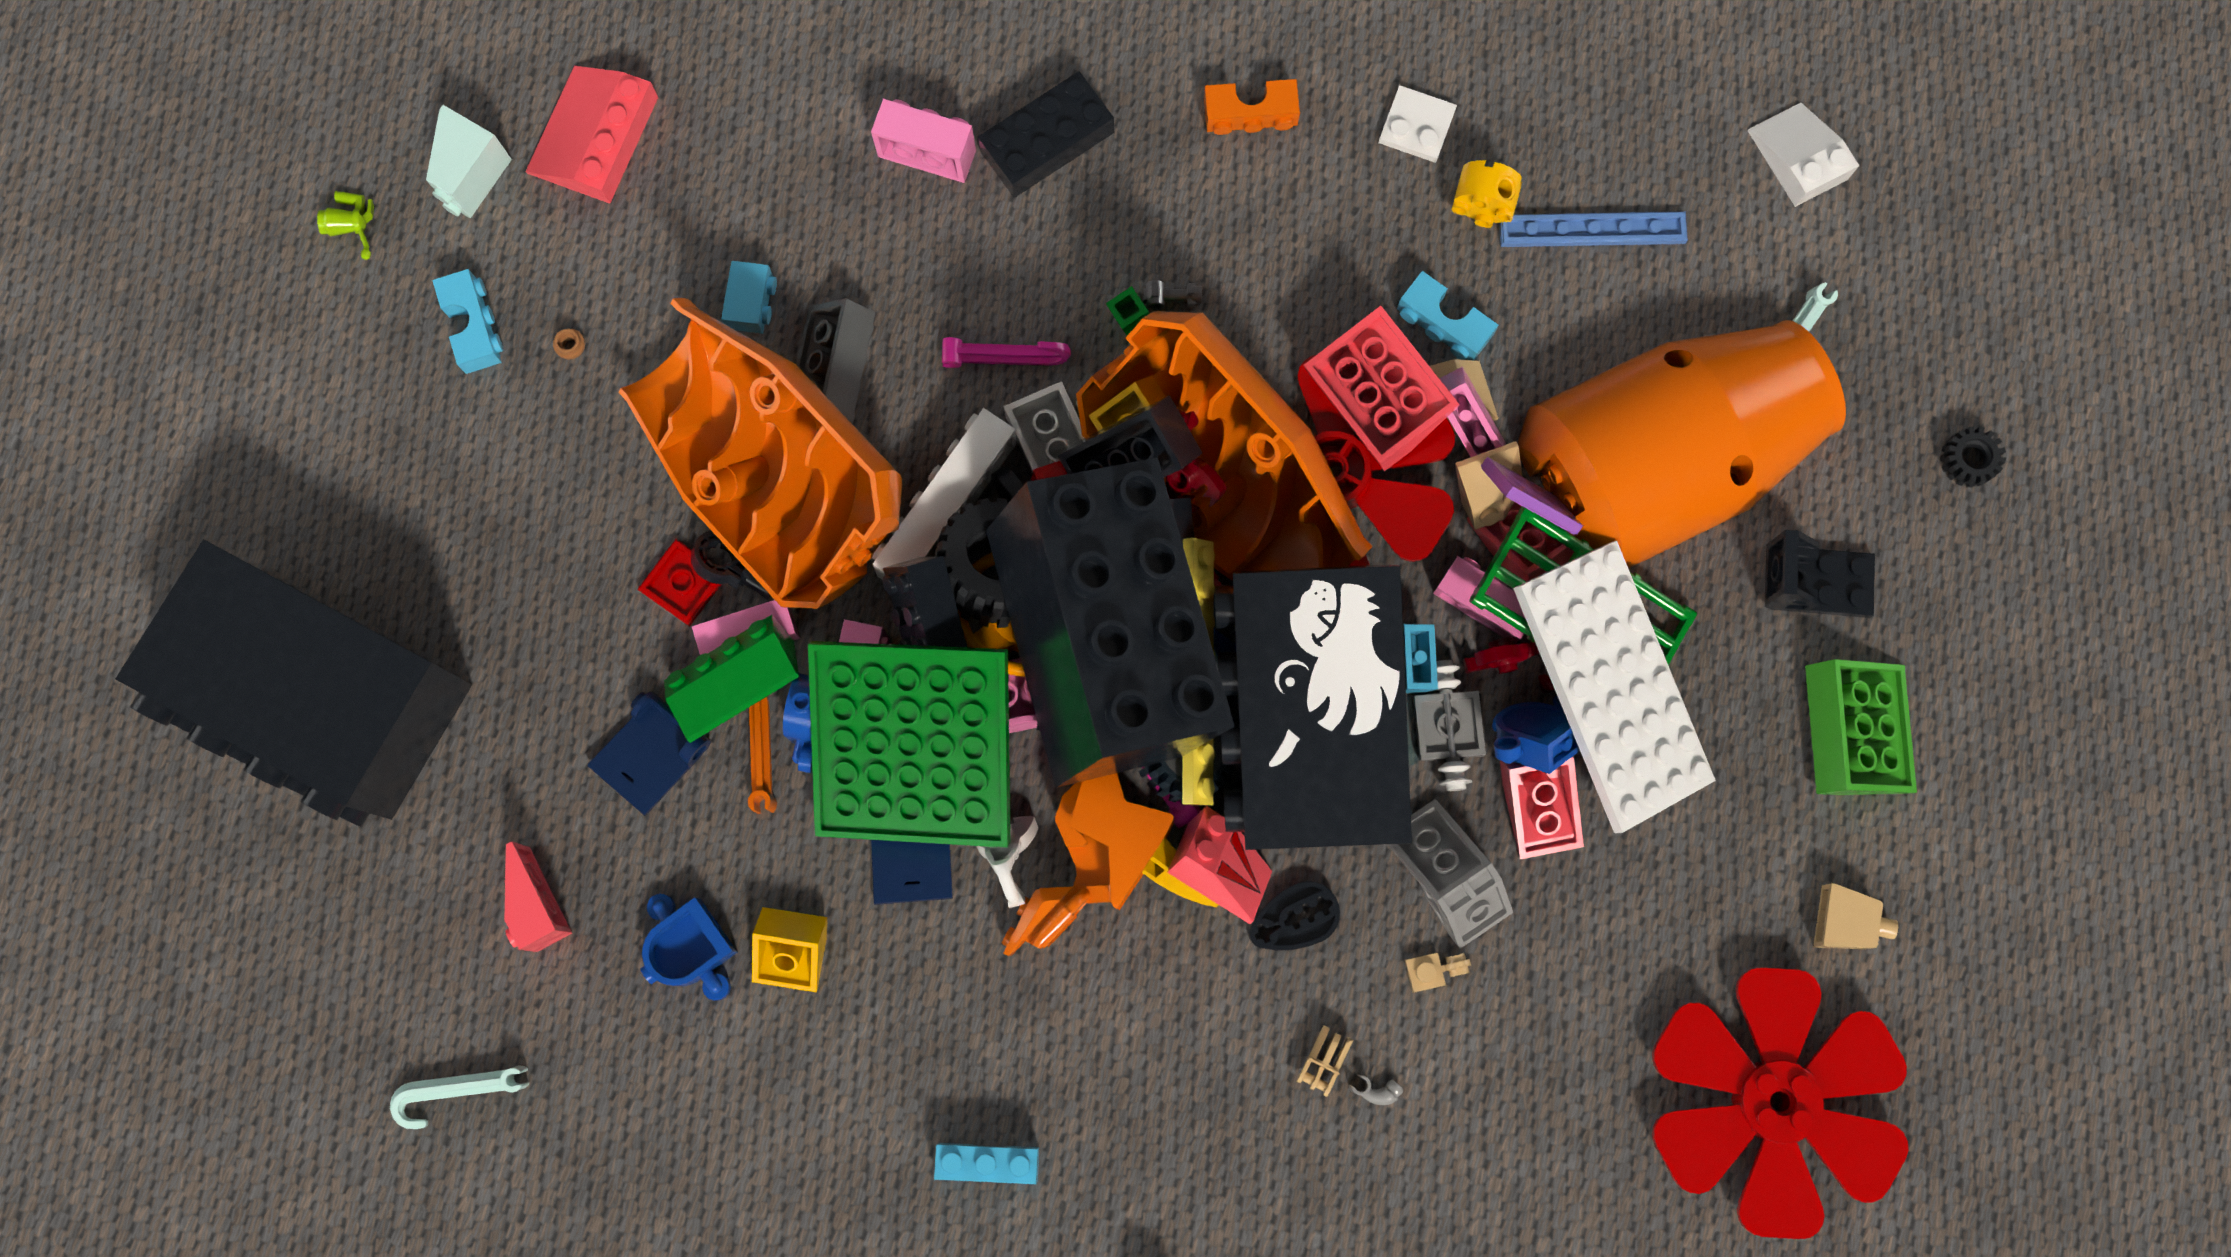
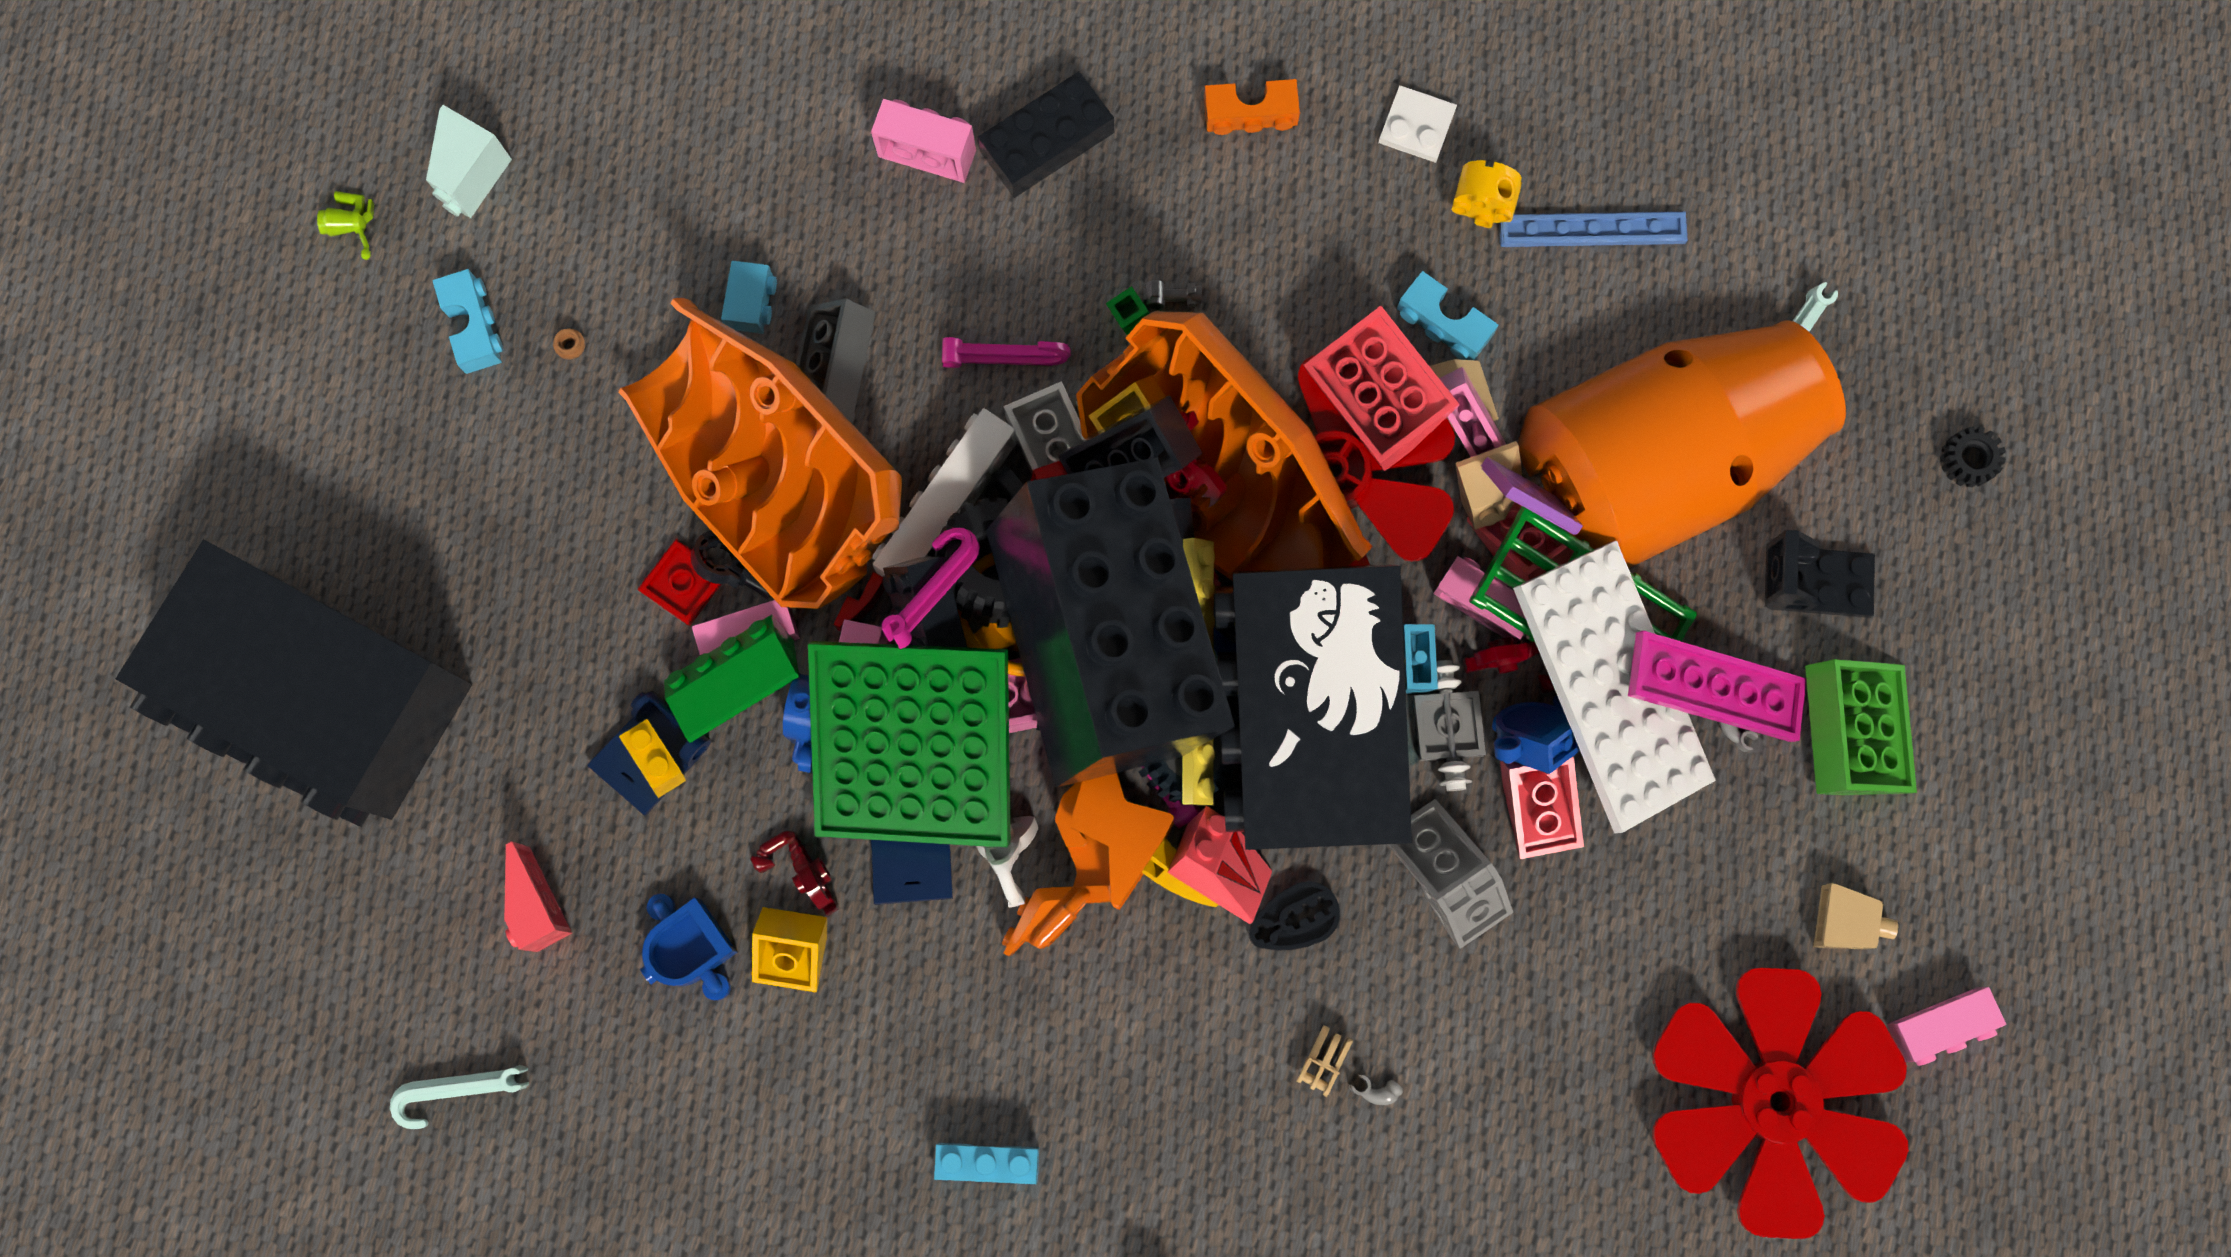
coral slope [525,66,658,204] -> none
orange piece [748,696,777,814] -> none
tan plate [1404,953,1471,993] -> none
white slope [1748,103,1859,207] -> none
none -> yellow brick [619,719,686,798]
none -> dark red animal [750,831,839,916]
none -> red slope [833,572,885,632]
none -> dark pink piece [881,528,979,649]
none -> dark pink plate [1628,631,1806,742]
none -> light grey arm [1719,722,1758,752]
none -> bright pink brick [1887,987,2007,1066]

